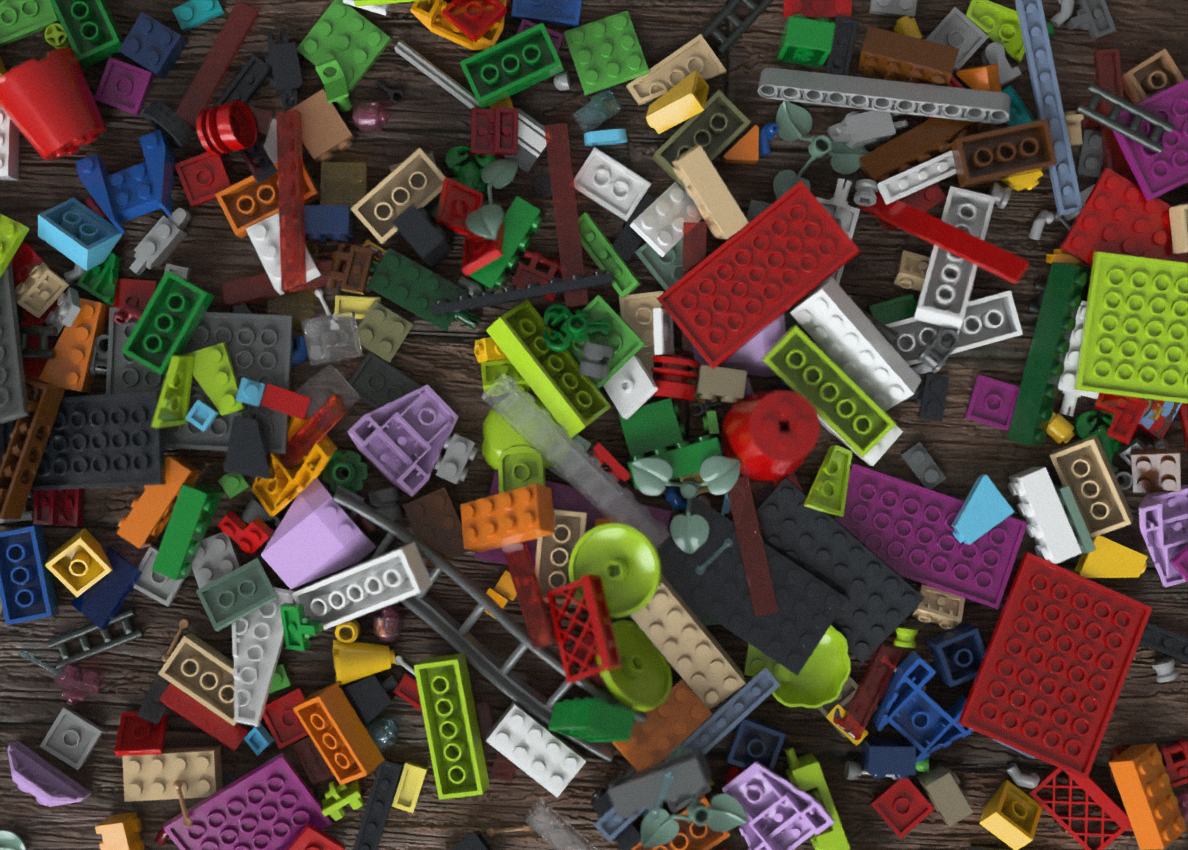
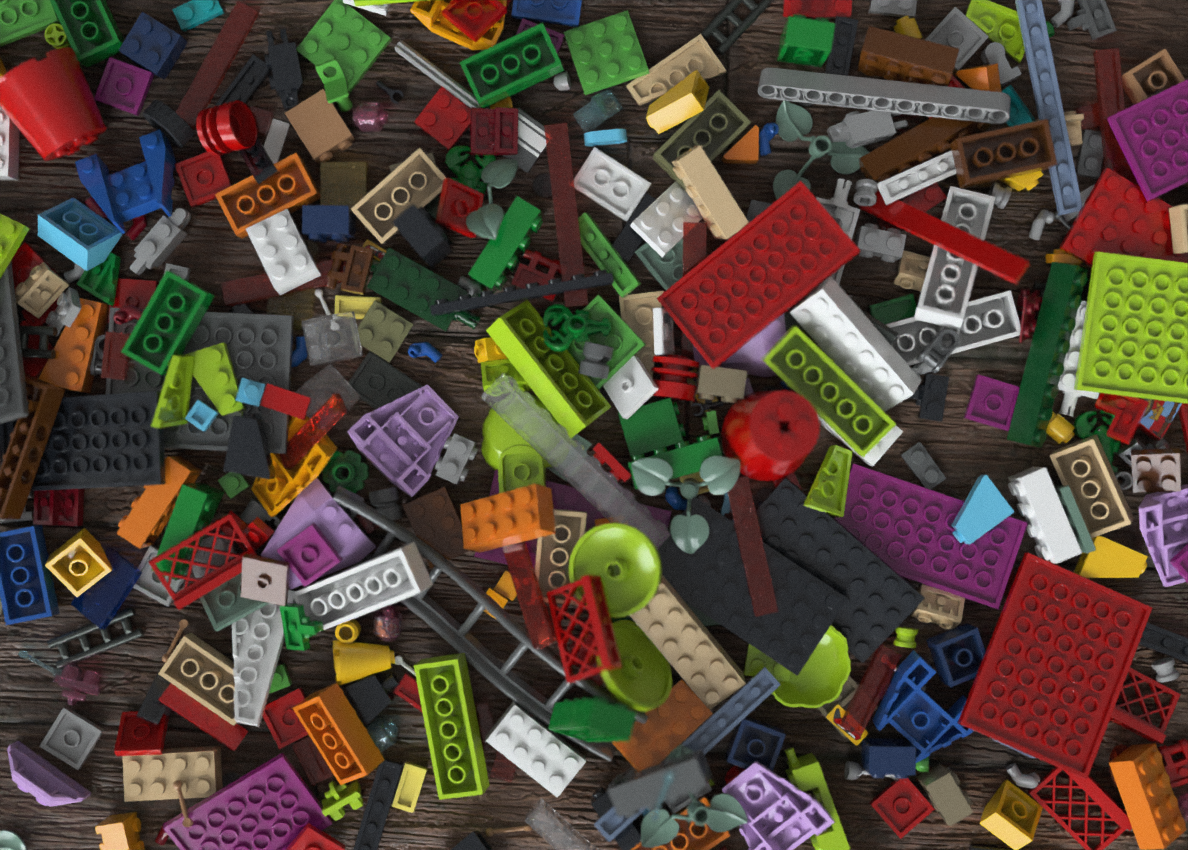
dark azure plate [244,723,275,756] -> none
clear red plate [276,109,307,293] -> none
red plate [462,221,504,276] -> none
clear light blue hinge [696,538,733,575] -> none
pearl dark grey bar [1076,82,1175,154] -> none
none -> clear red plate [101,332,131,380]
none -> dark red arm [125,214,147,241]
none -> red fence [148,513,258,610]
none -> plate [241,553,290,606]
none -> magenta plate [276,523,342,587]
none -> blue arm [408,341,443,363]
none -> red plate [414,87,471,150]
none -> light grey brick [854,224,907,263]
none -> dark red hinge [1016,289,1042,343]
none -> red fence [1110,668,1181,744]

